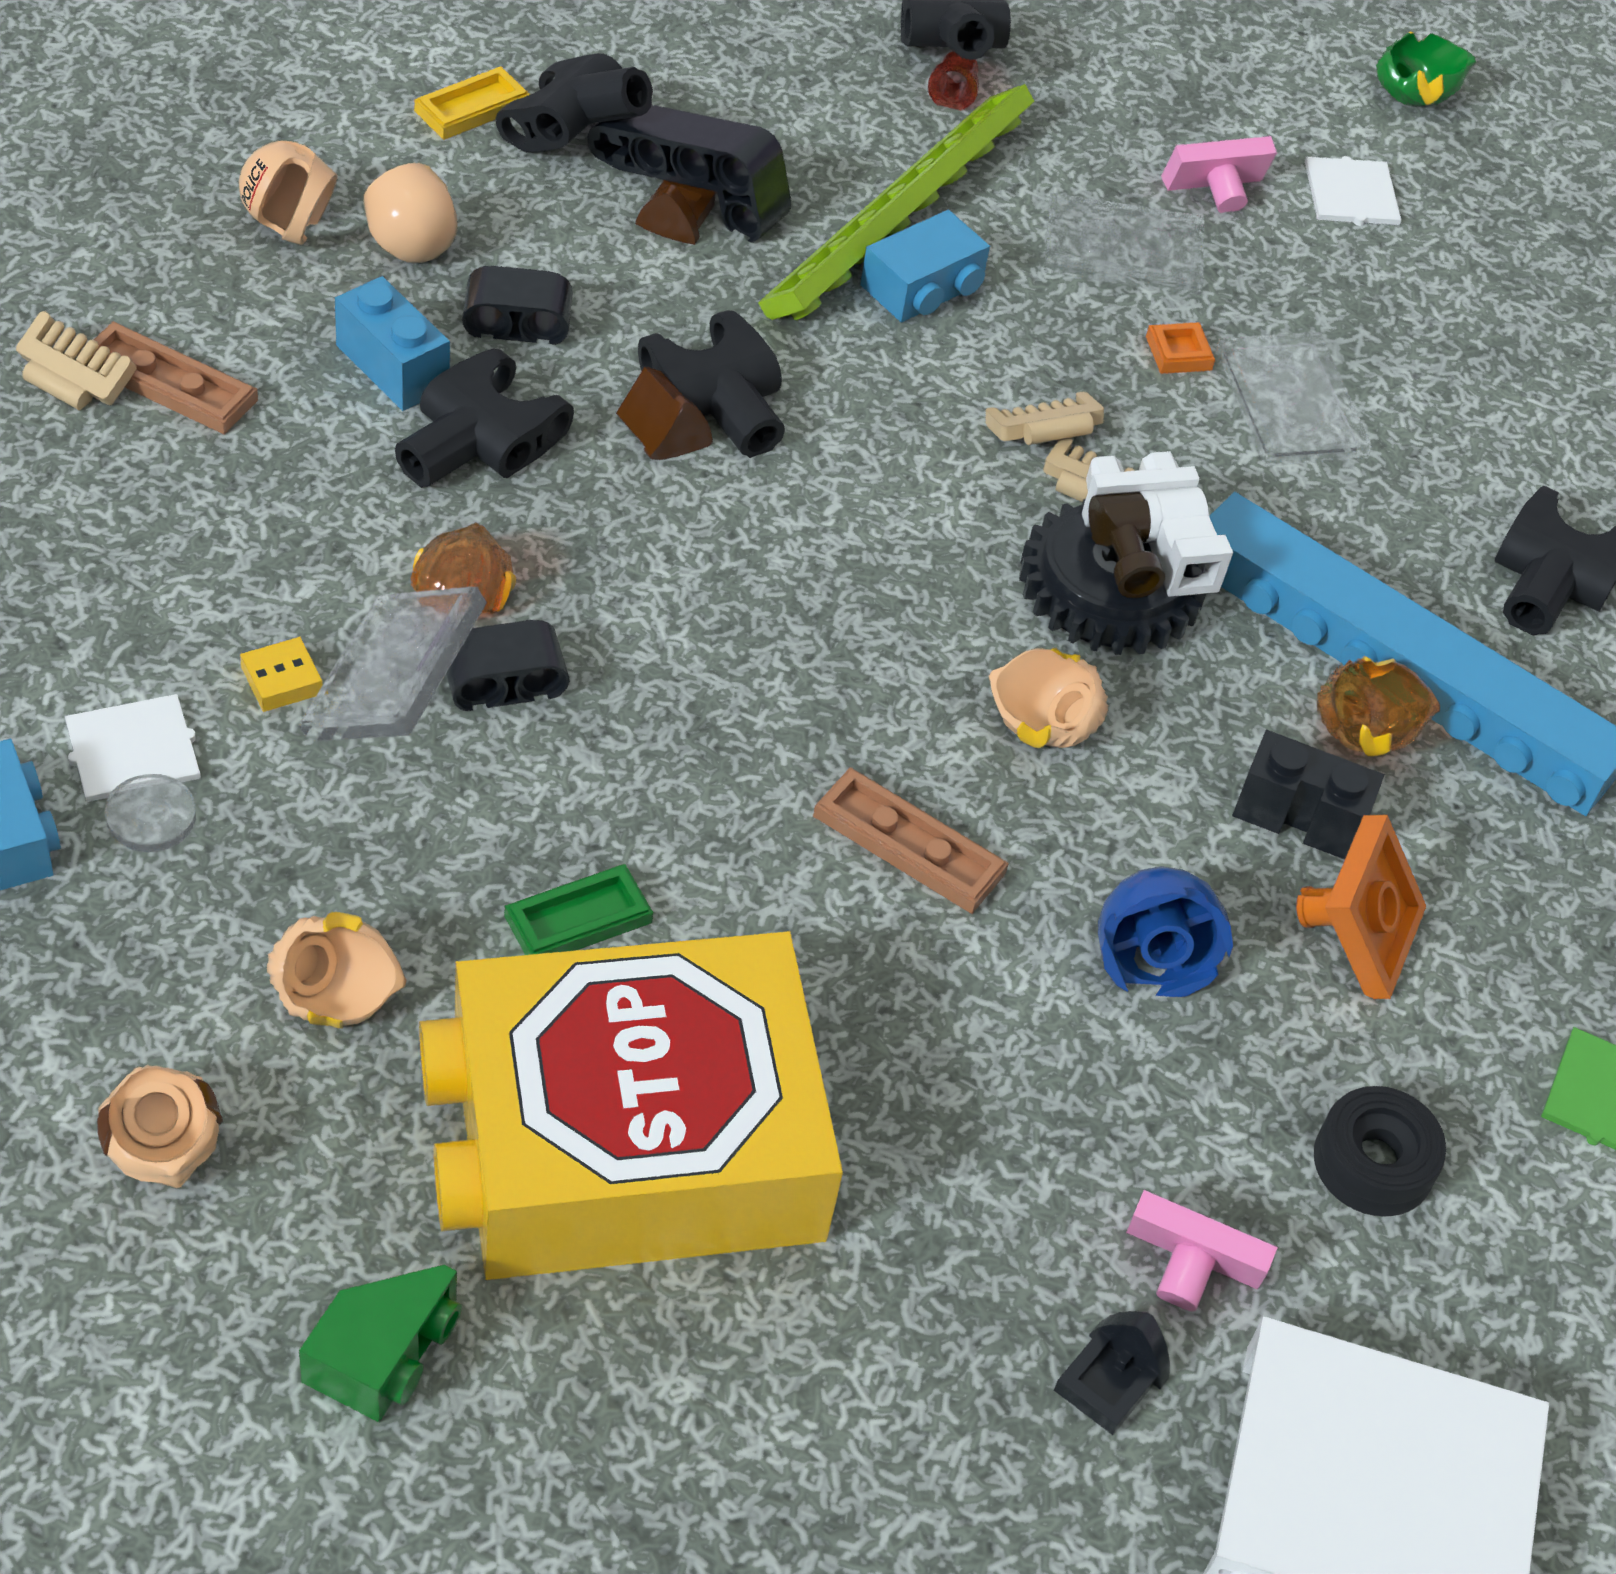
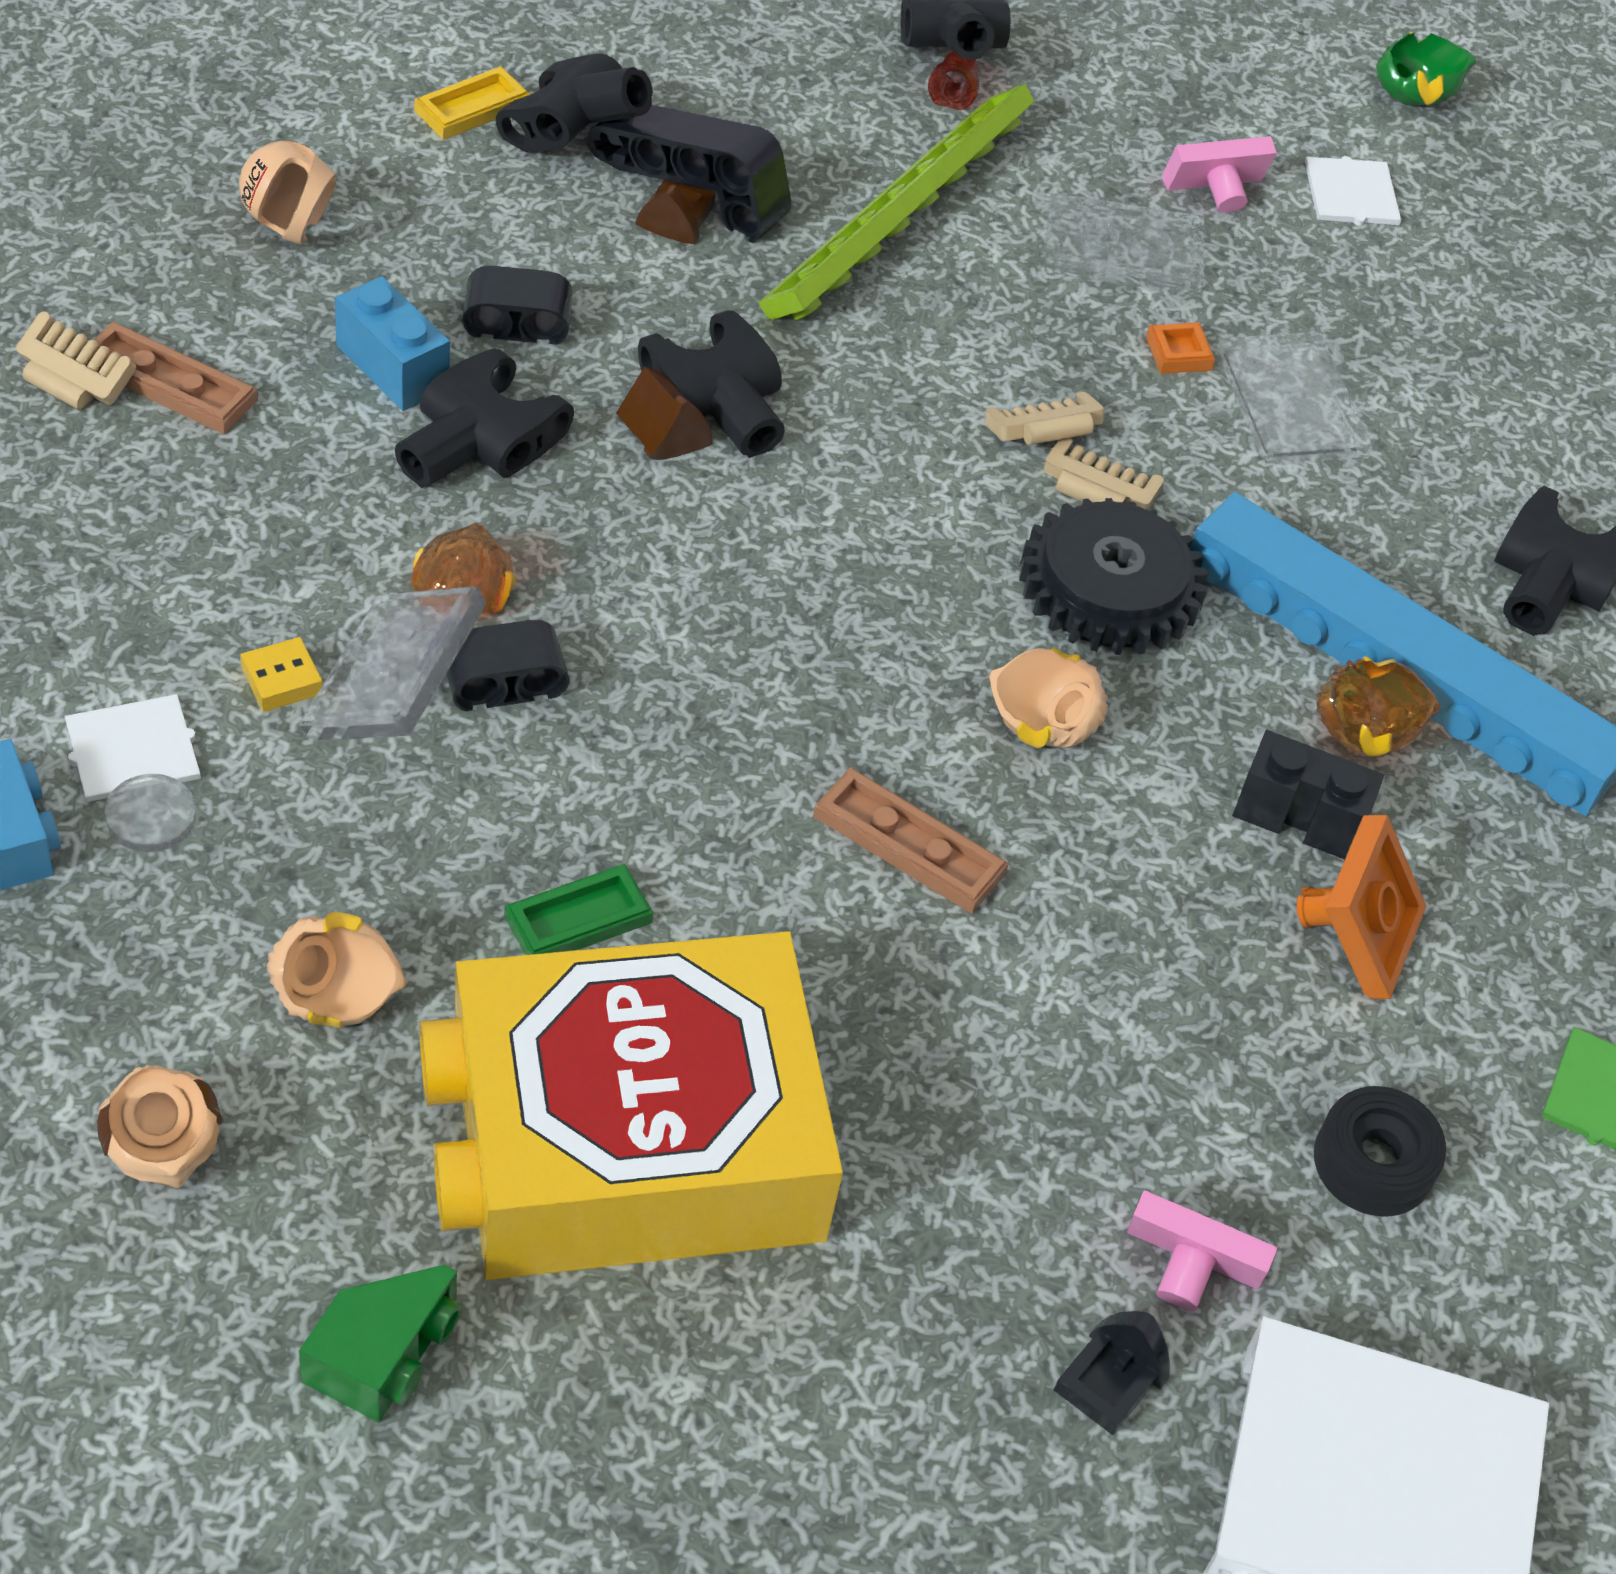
light nougat helmet [363,163,458,263] -> none
dark azure brick [860,209,990,323] -> none
white hips [1082,451,1233,598] -> none
blue cylinder [1098,866,1233,997] -> none

